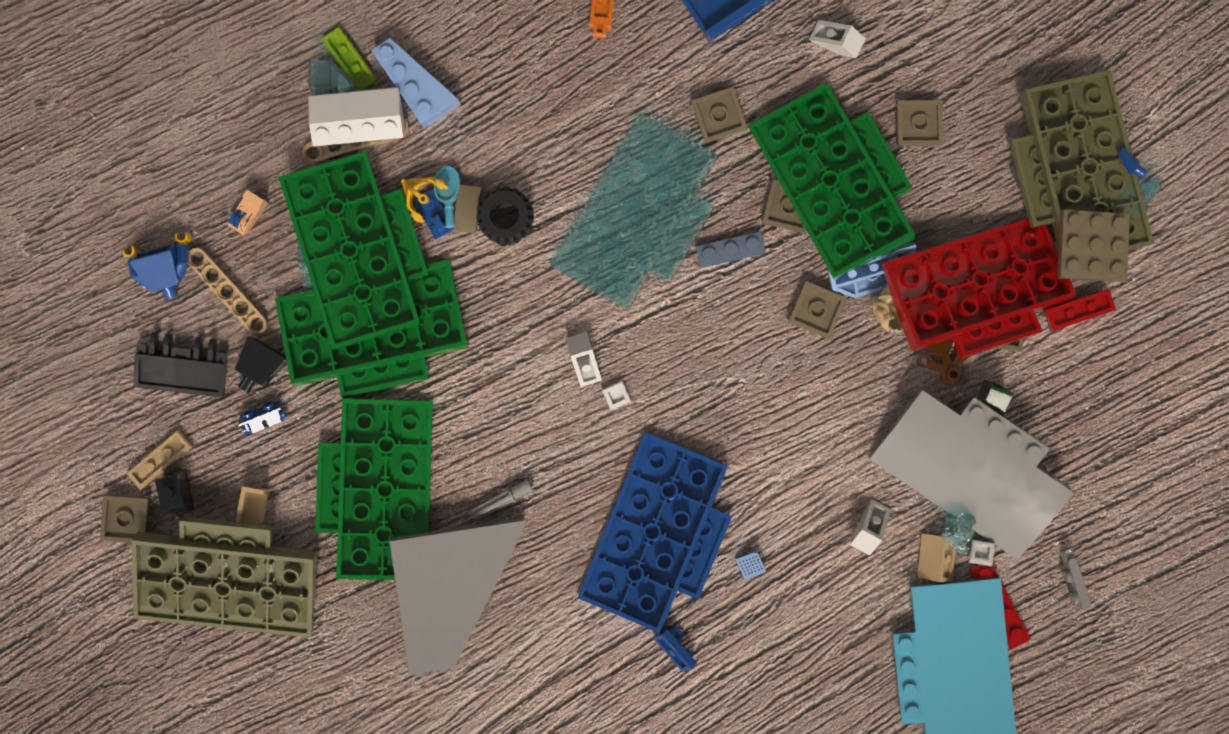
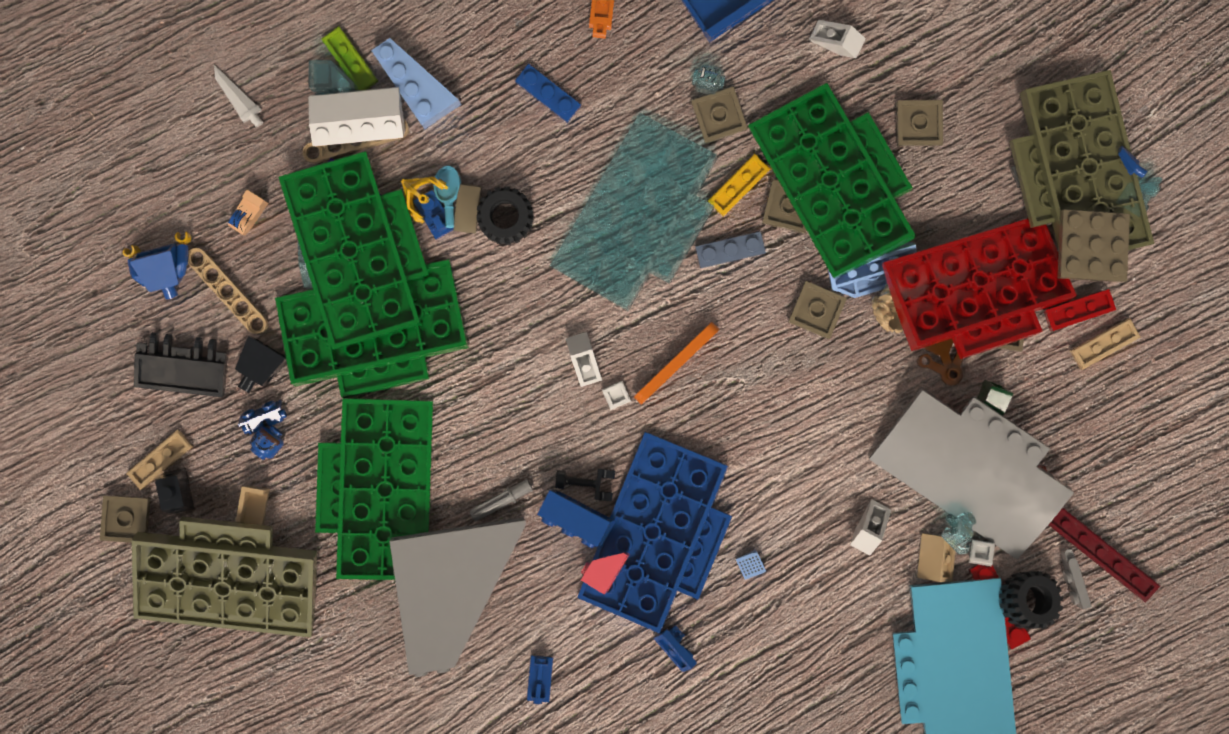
none -> white bar [214,65,263,127]
none -> blue head [250,426,284,460]
none -> blue plate [515,64,581,124]
none -> blue hinge [527,655,553,704]
none -> blue brick [537,490,615,548]
none -> black bar [555,468,615,501]
none -> coral slope [581,552,630,594]
none -> orange beam [634,321,720,405]
none -> clear light blue head [692,63,725,95]
none -> yellow tile [707,154,770,217]
none -> black tyre [999,571,1063,629]
none -> dark red tile [1049,508,1160,603]
none -> tan tile [1069,318,1141,370]

